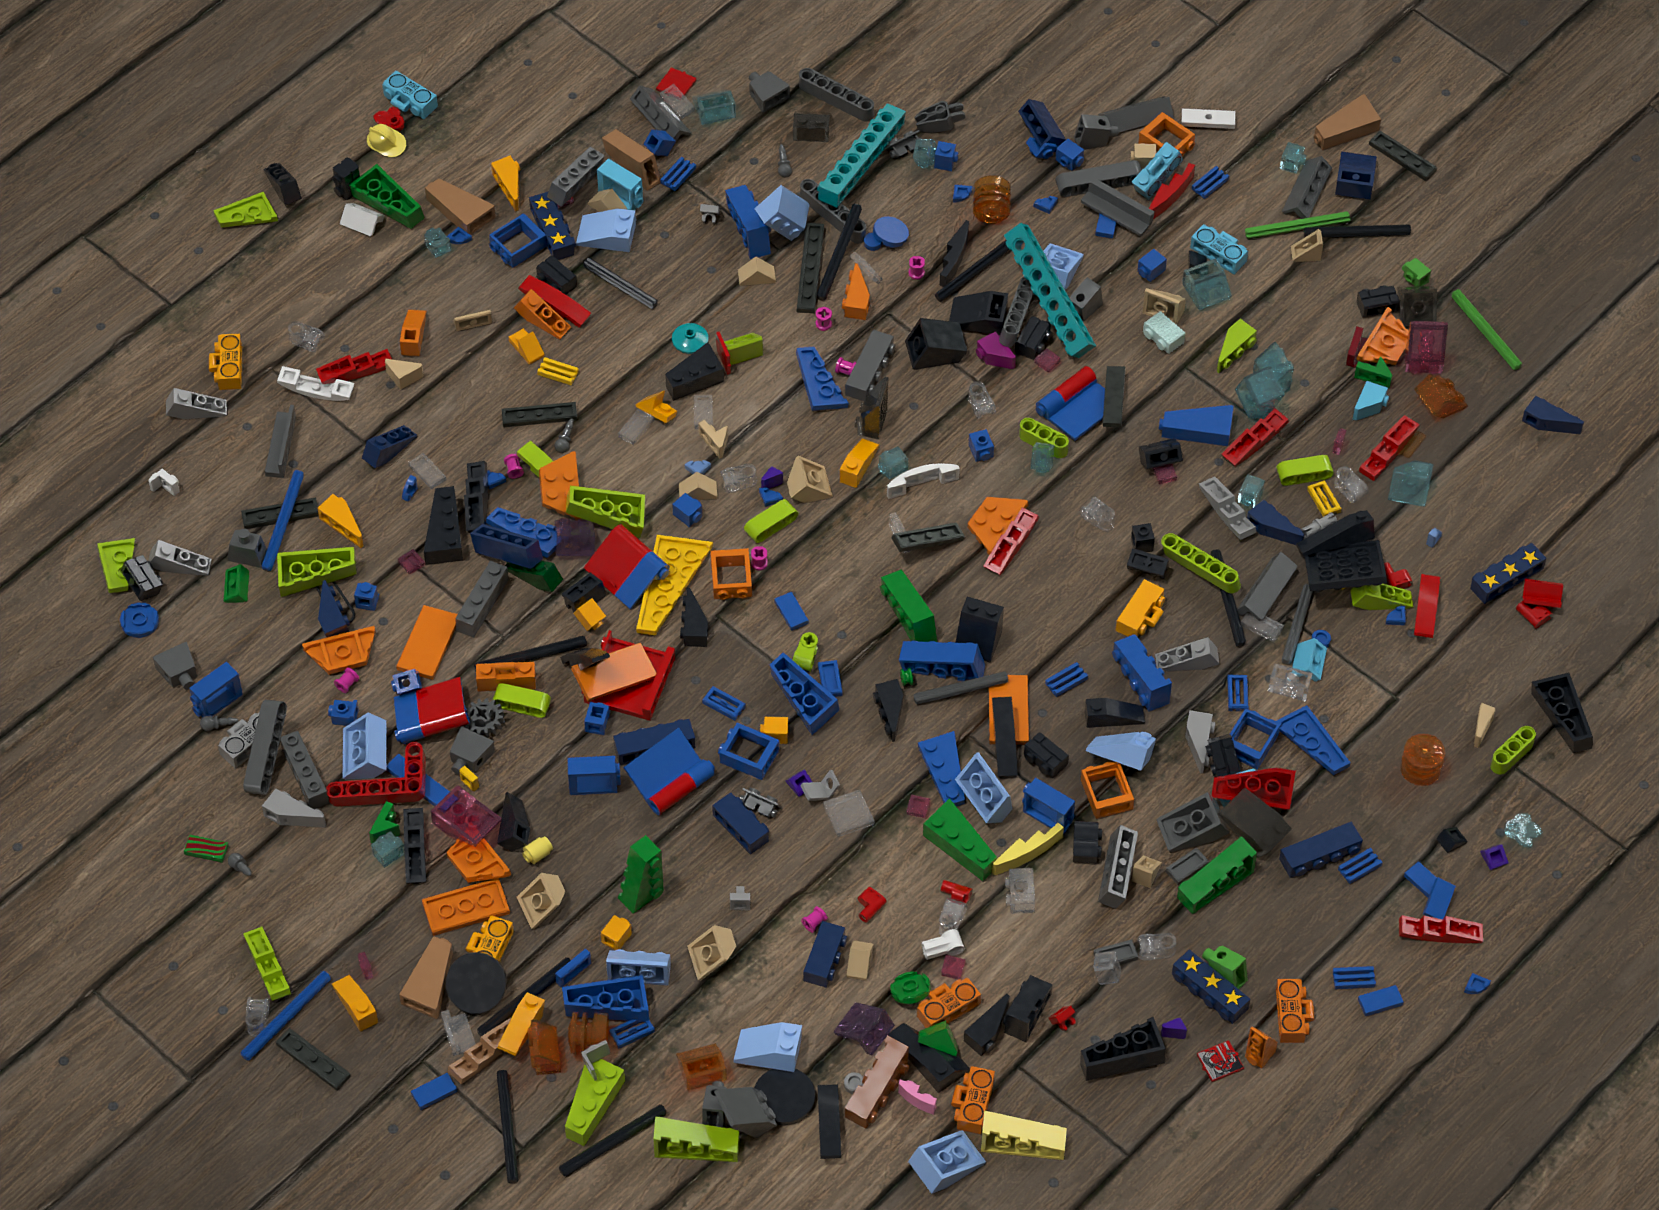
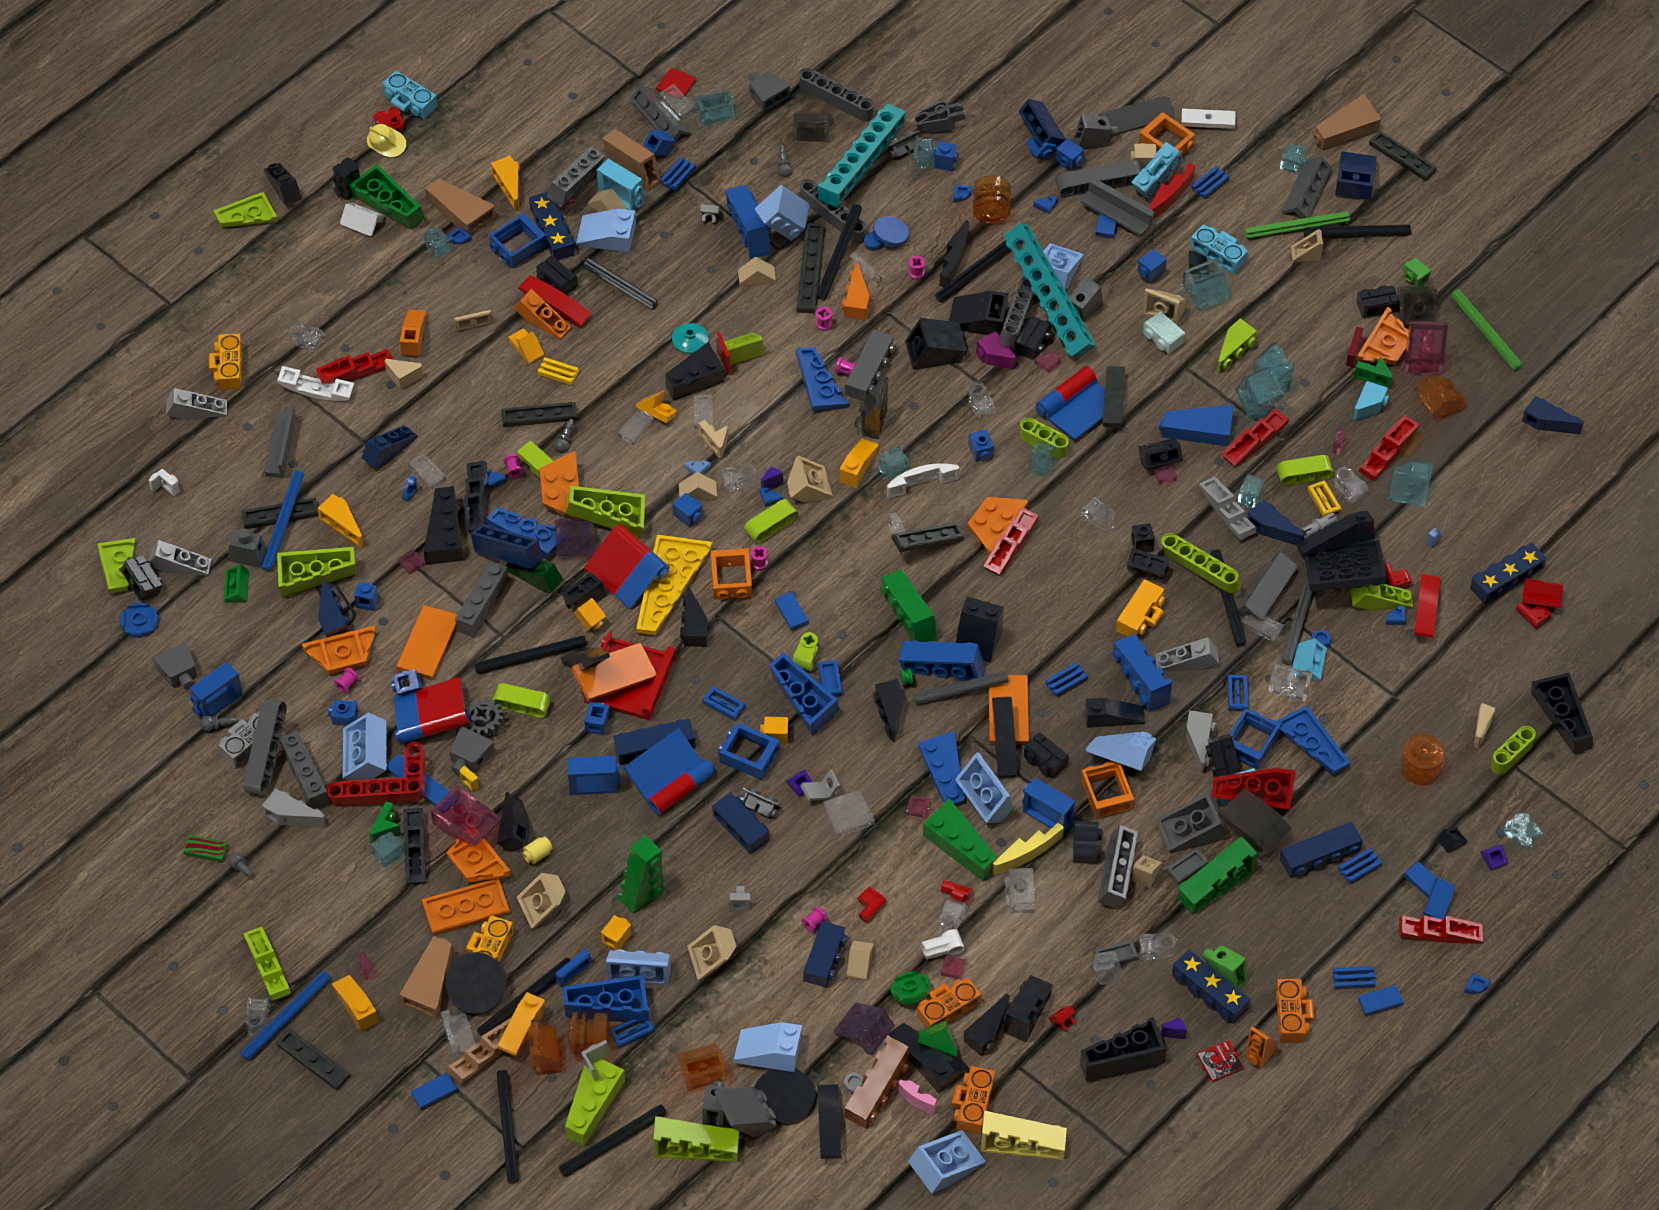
orange piece [476,662,536,692] -> none

